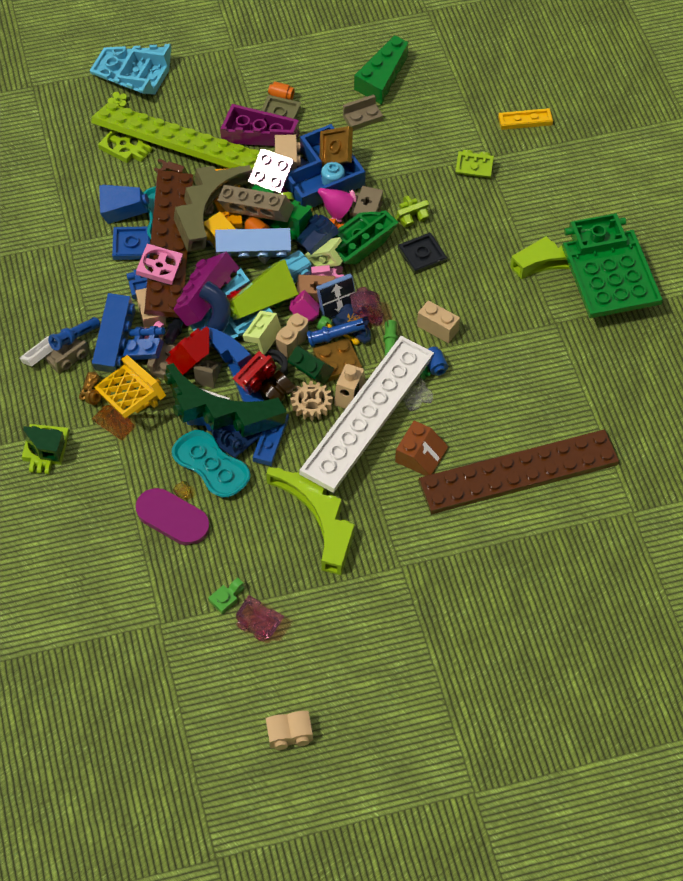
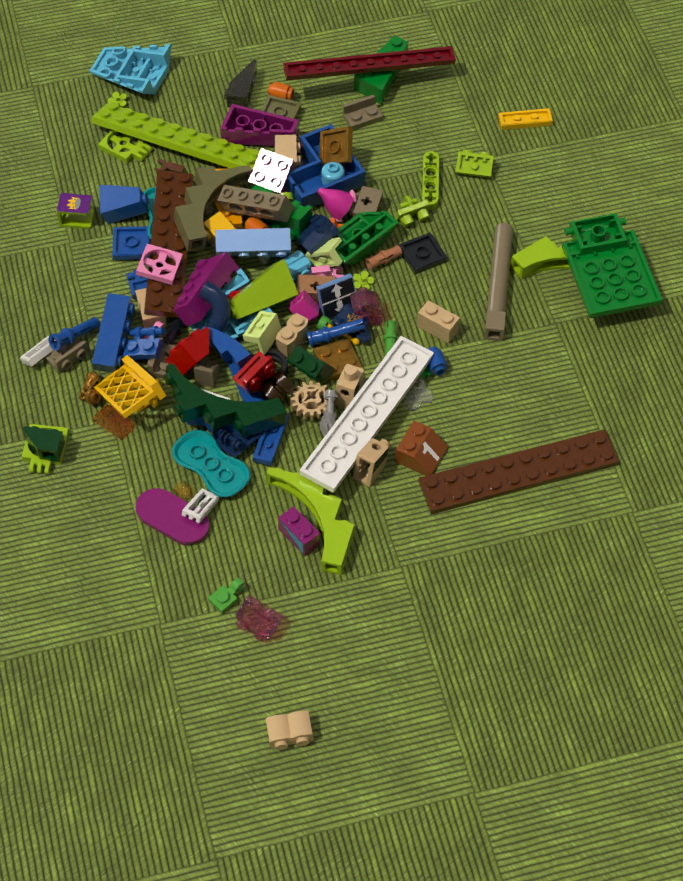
none -> piece [56,193,95,229]
none -> white tile [182,488,219,523]
none -> clear smoke slope [224,60,257,108]
none -> magenta brick [278,506,320,556]
none -> dark red plate [283,46,456,81]
none -> light grey piece [319,390,338,437]
none -> lime plant [353,271,374,291]
none -> tan torso [353,438,390,487]
none -> nougat pin [365,245,402,270]
none -> lime beam [422,151,439,210]
none -> dark tan brick [484,223,513,341]

